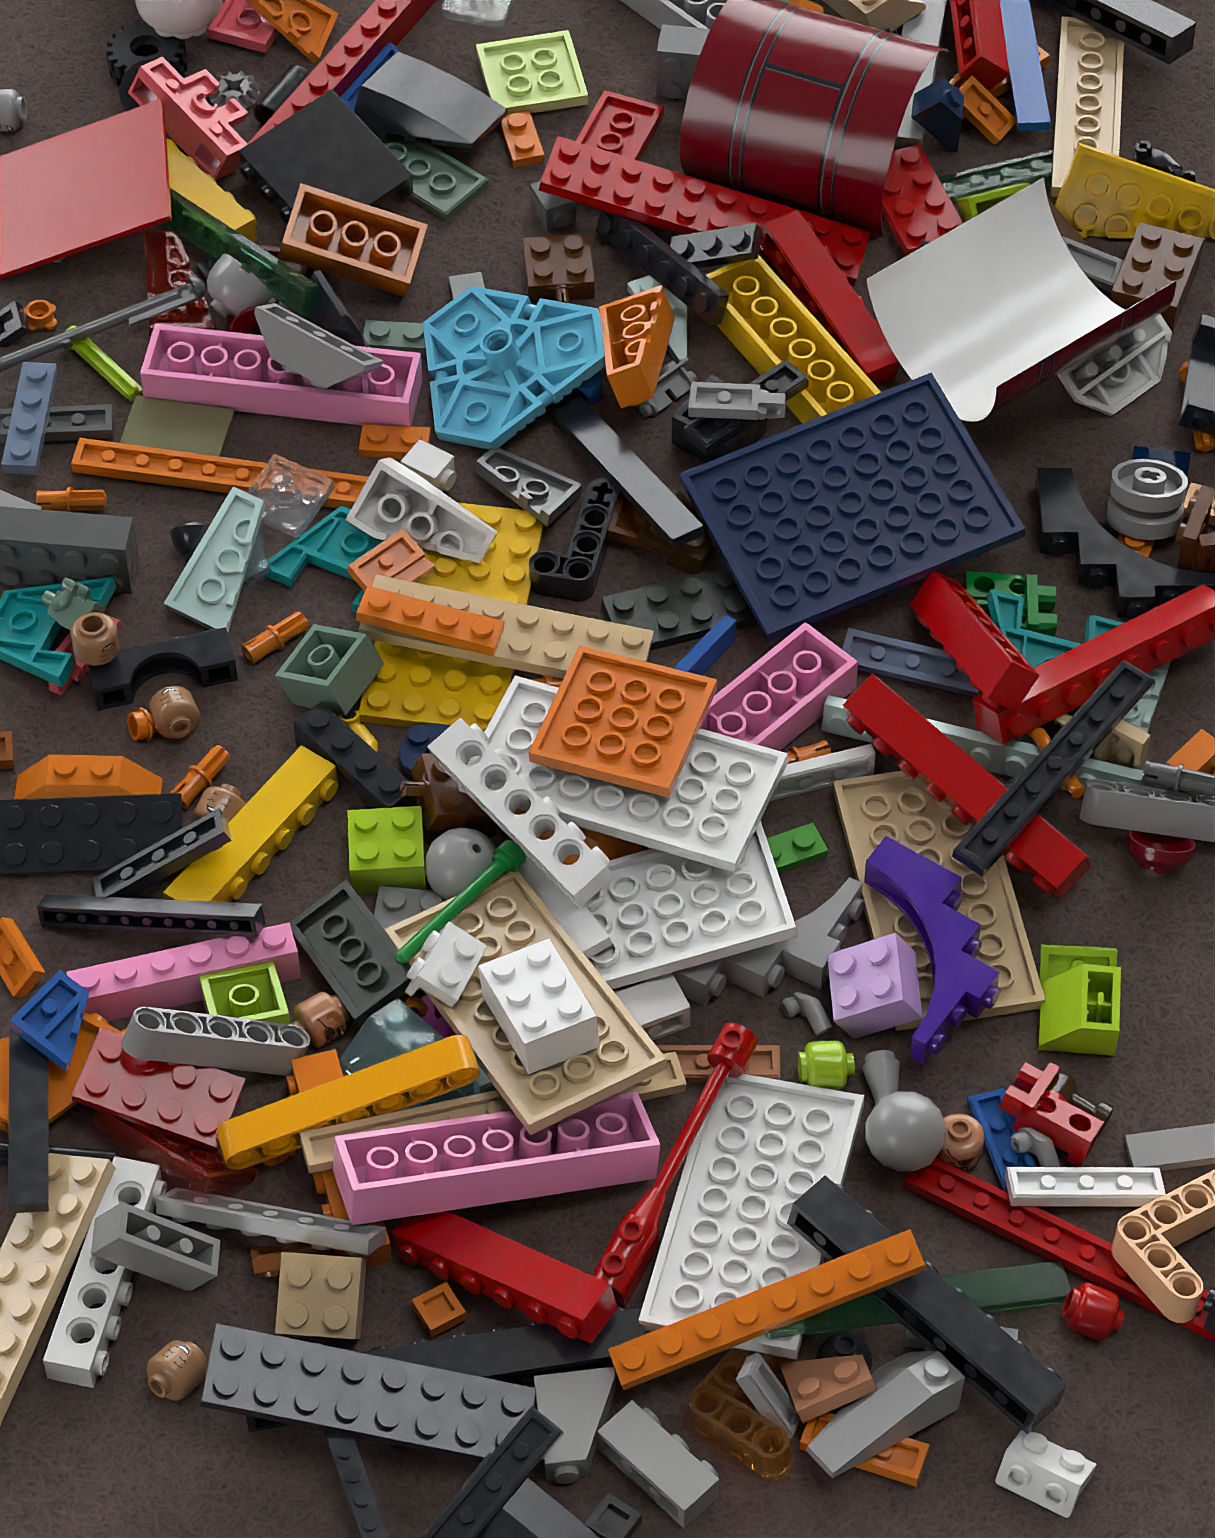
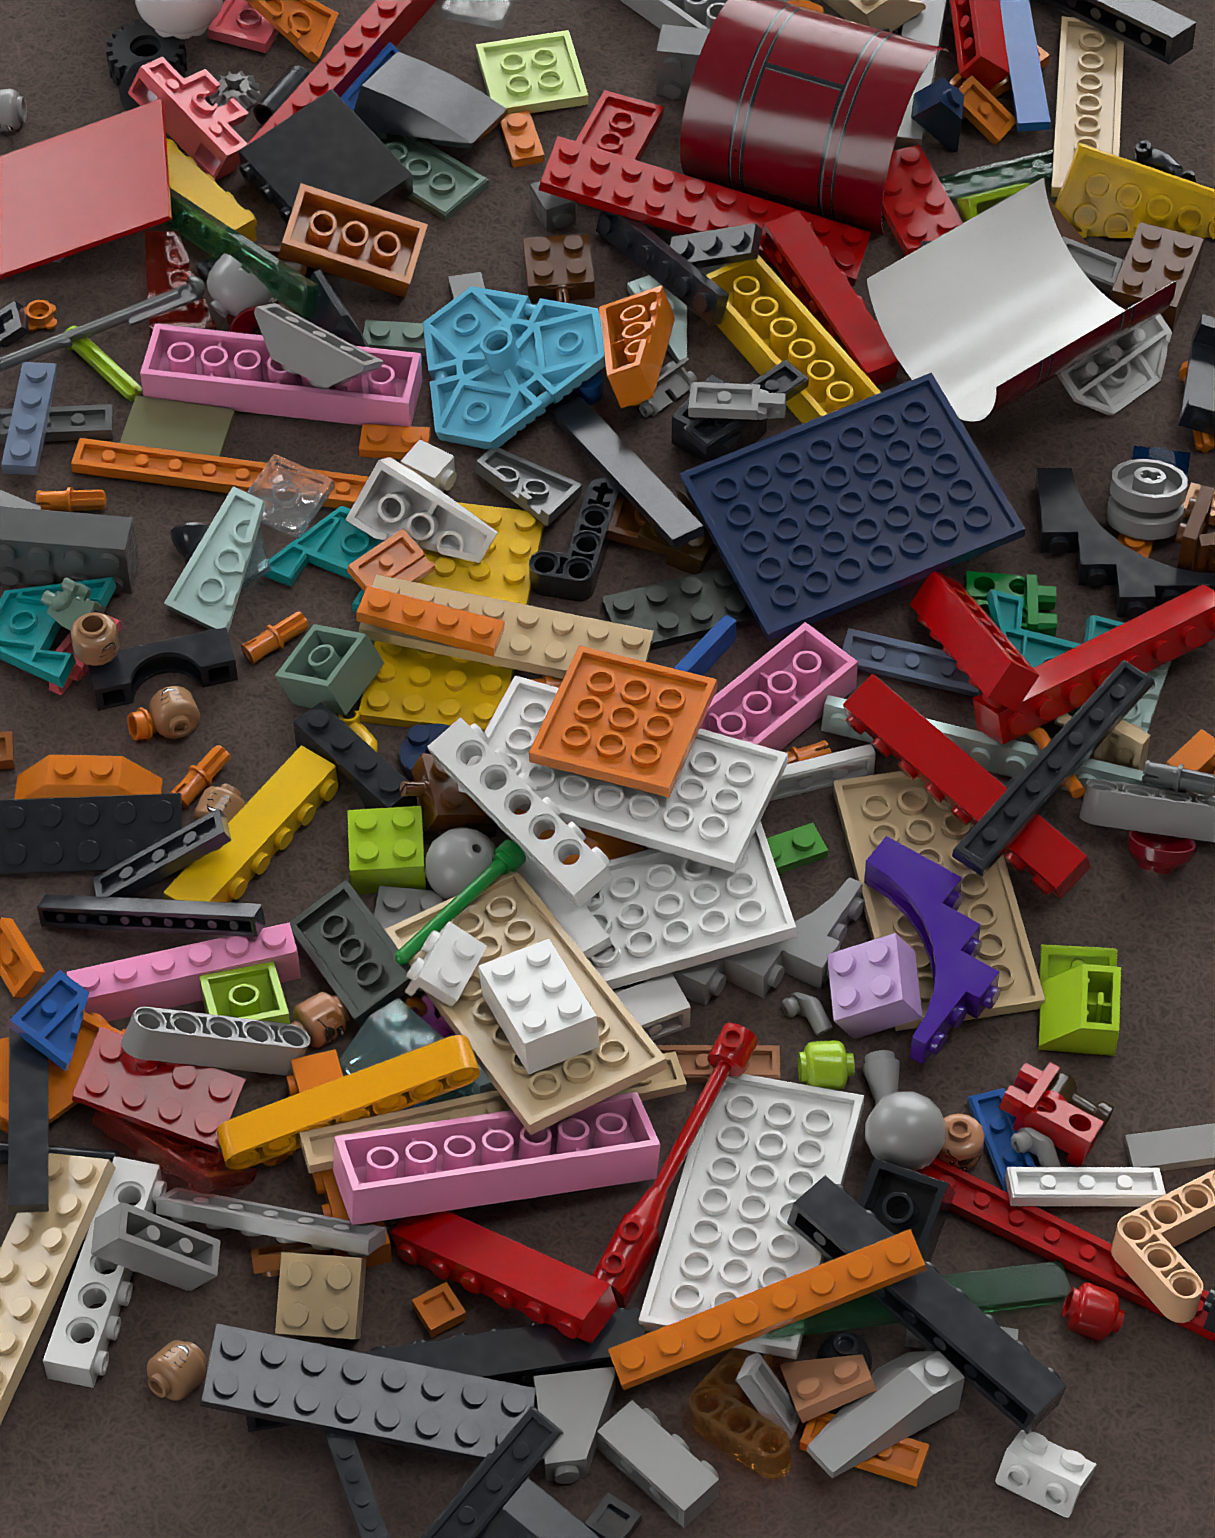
none -> black brick [858,1158,955,1262]

